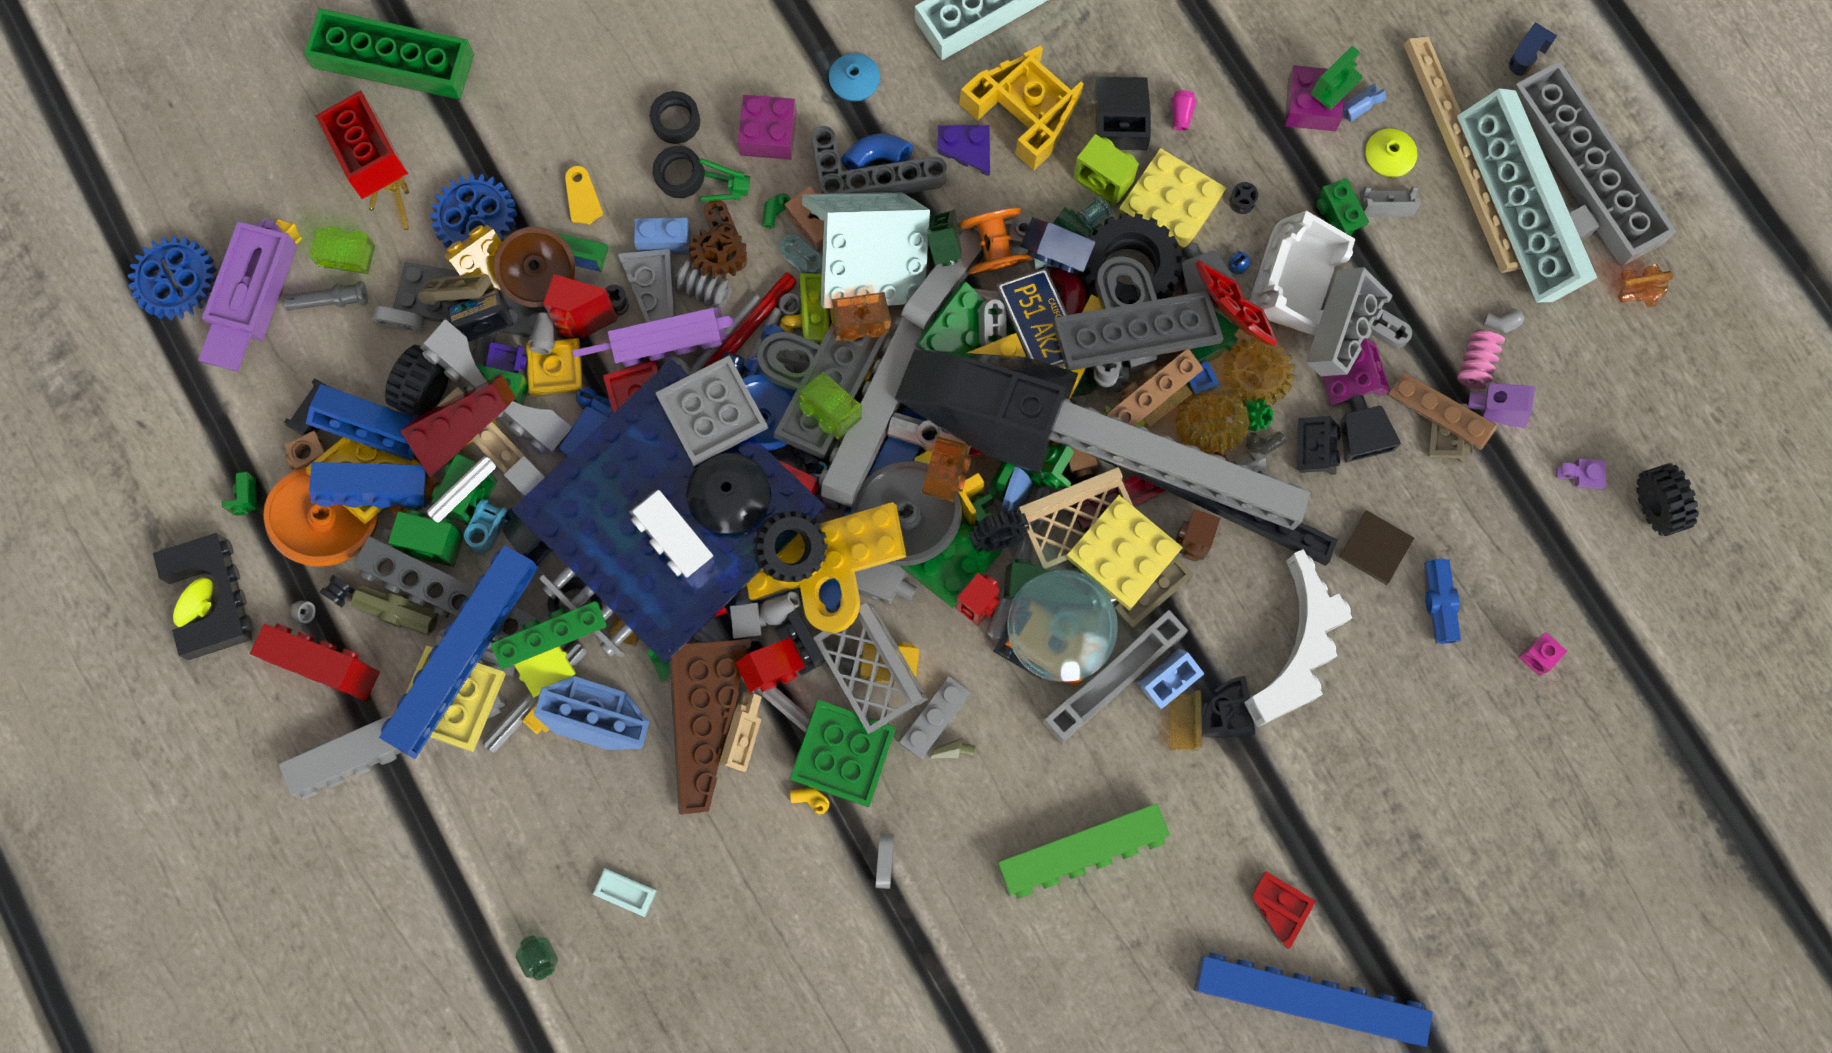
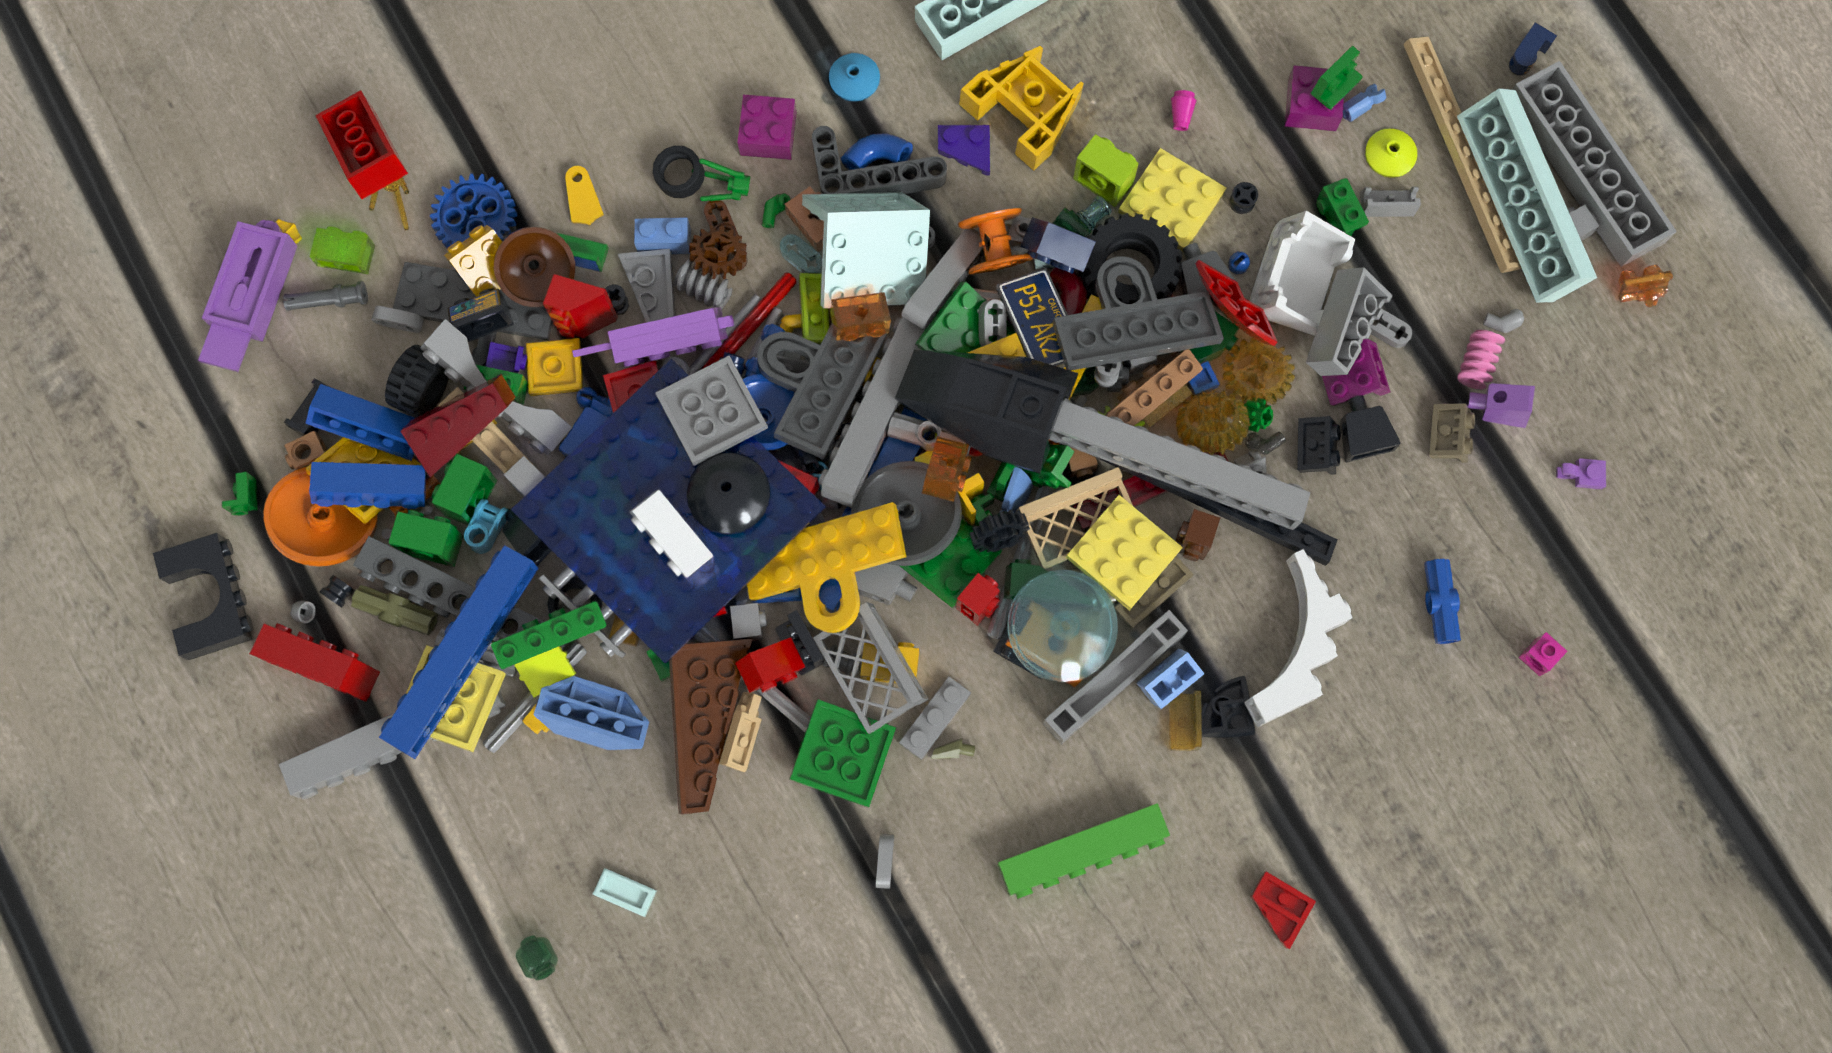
blue gear [128,236,217,320] -> none
neon yellow dish [173,577,213,627] -> none
green brick [304,8,474,100] -> none
dark tan hinge [417,274,492,305] -> none
white axle [427,456,496,522] -> none
light grey cone [528,313,555,354] -> none
black tyre [649,91,701,144] -> none
black tyre [753,511,828,582] -> none
light grey cone [761,592,801,625] -> none
dark grey hinge [778,293,800,315] -> none
yellow arm [790,787,829,814] -> none
clear neon green brick [799,372,862,439] -> none
dark green slope [926,209,962,266] -> none
black slope [1096,76,1151,150] -> none
blue brick [1194,952,1433,1047] -> none
dark brown tile [1339,510,1414,585] -> none
medium nougat plate [1388,372,1497,450] -> none
black tyre [1636,463,1699,536] -> none

